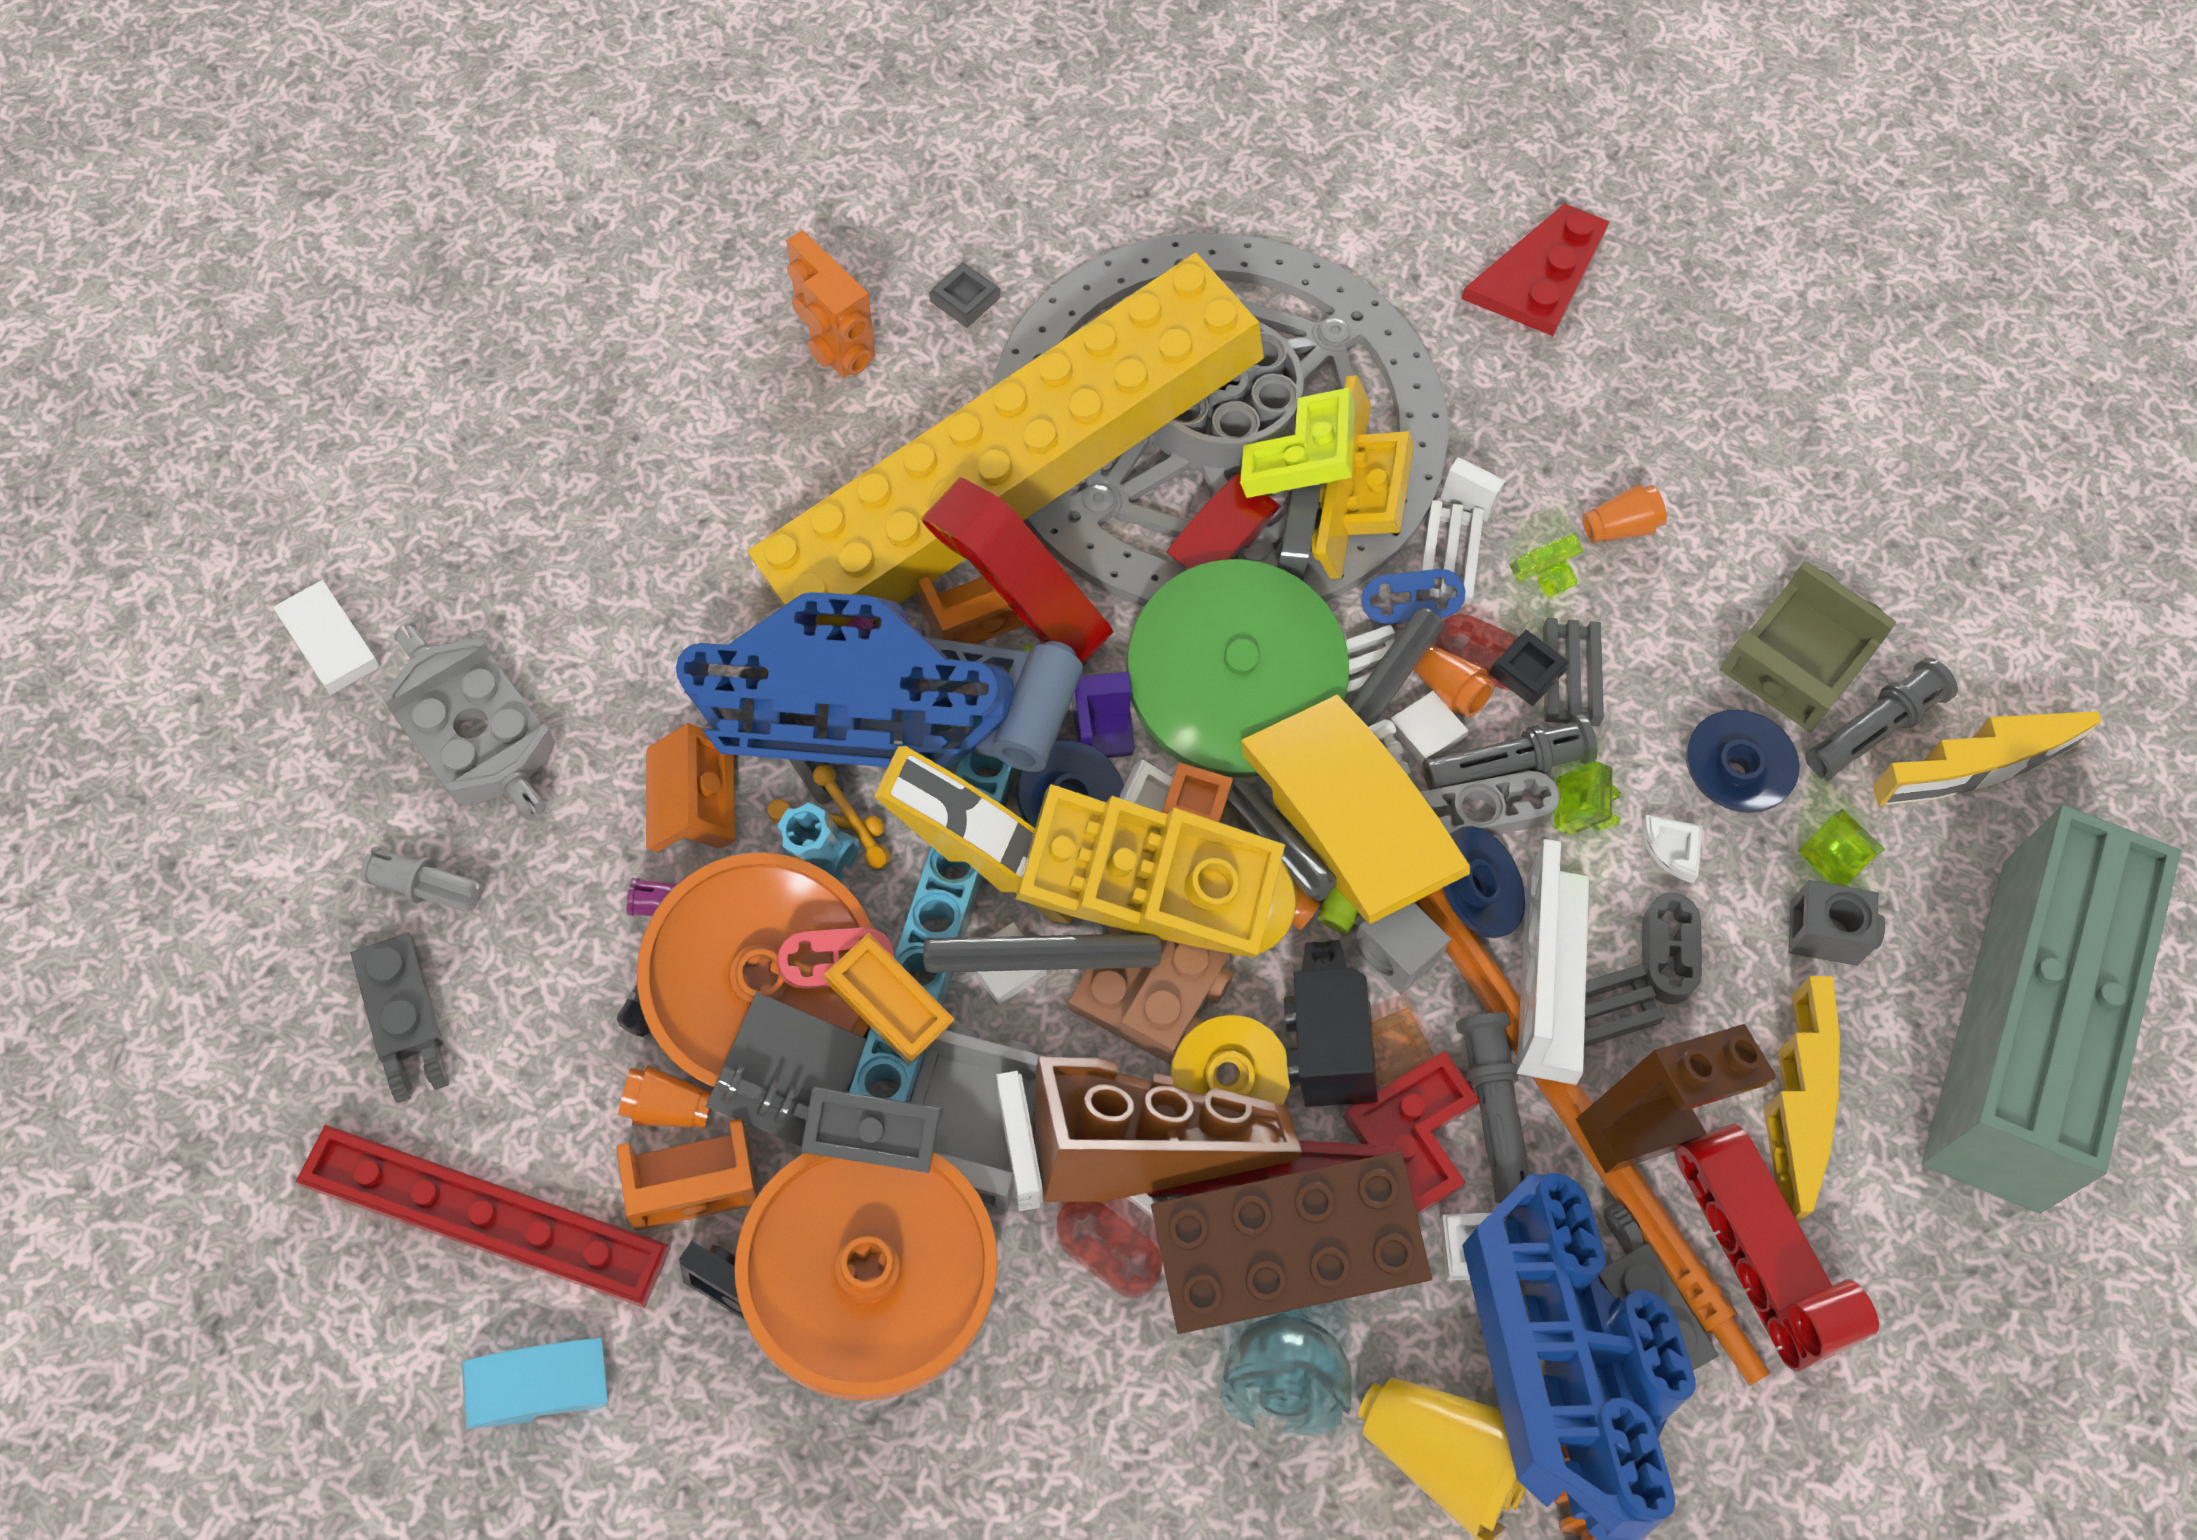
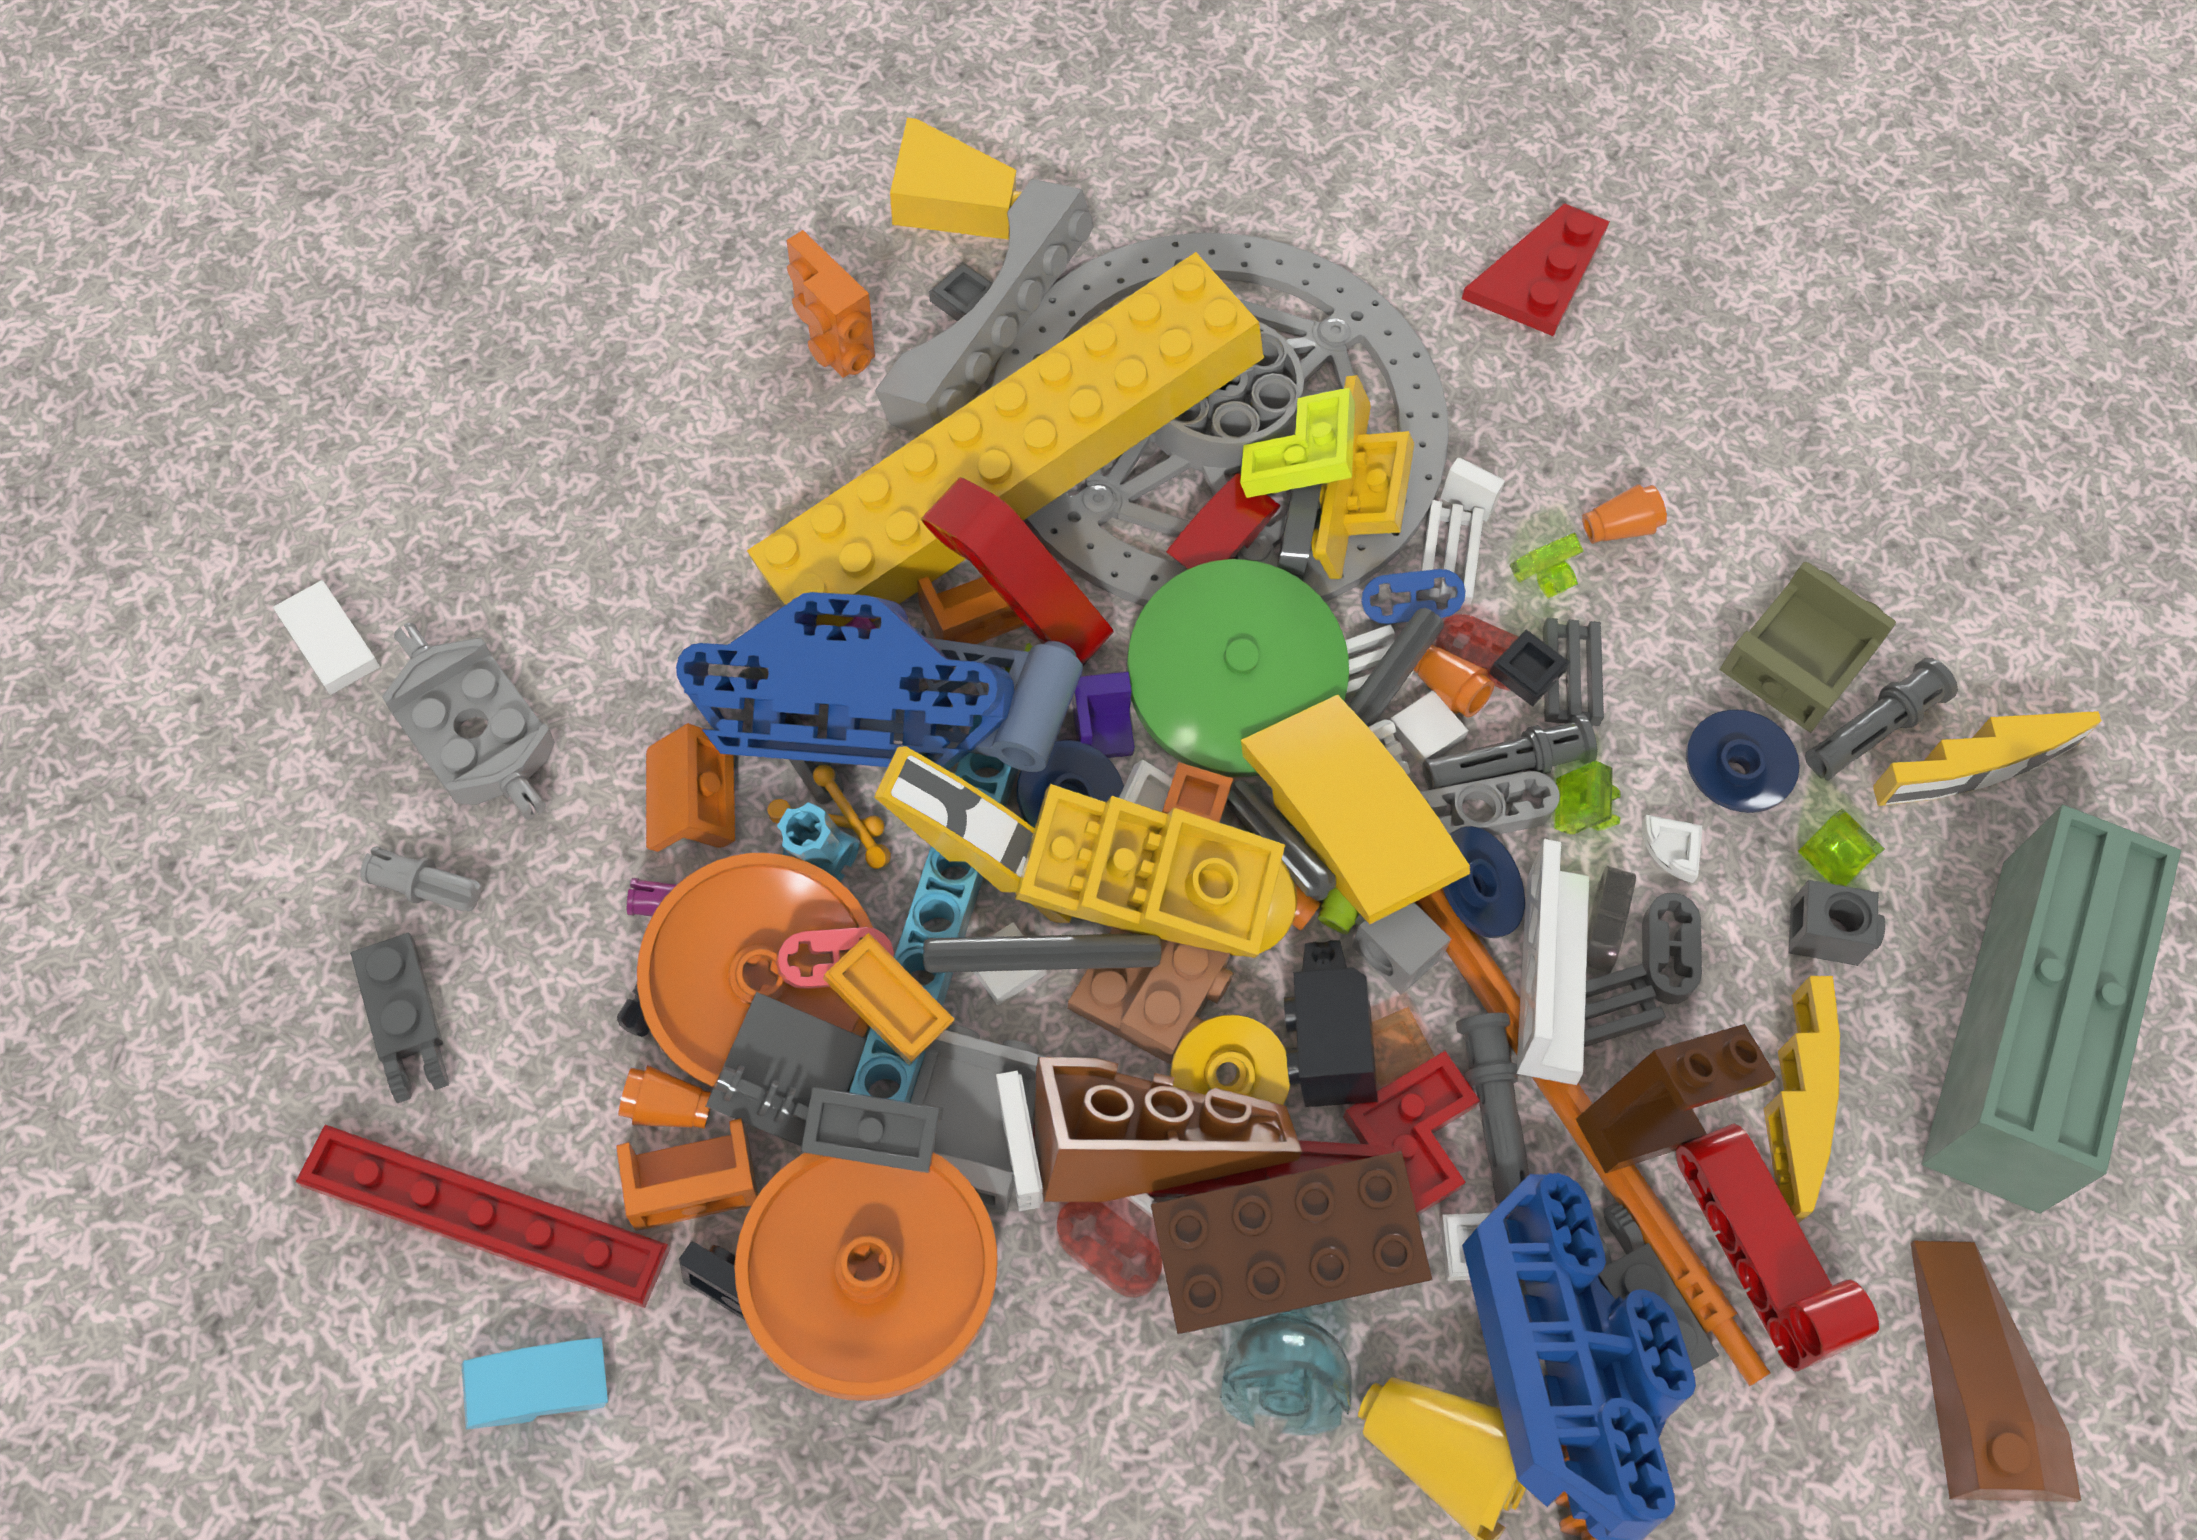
none -> light grey arch [875,179,1094,435]
none -> yellow slope [890,118,1022,240]
none -> clear smoke beam [1586,865,1636,974]
none -> dark orange wedge [1910,1241,2081,1502]

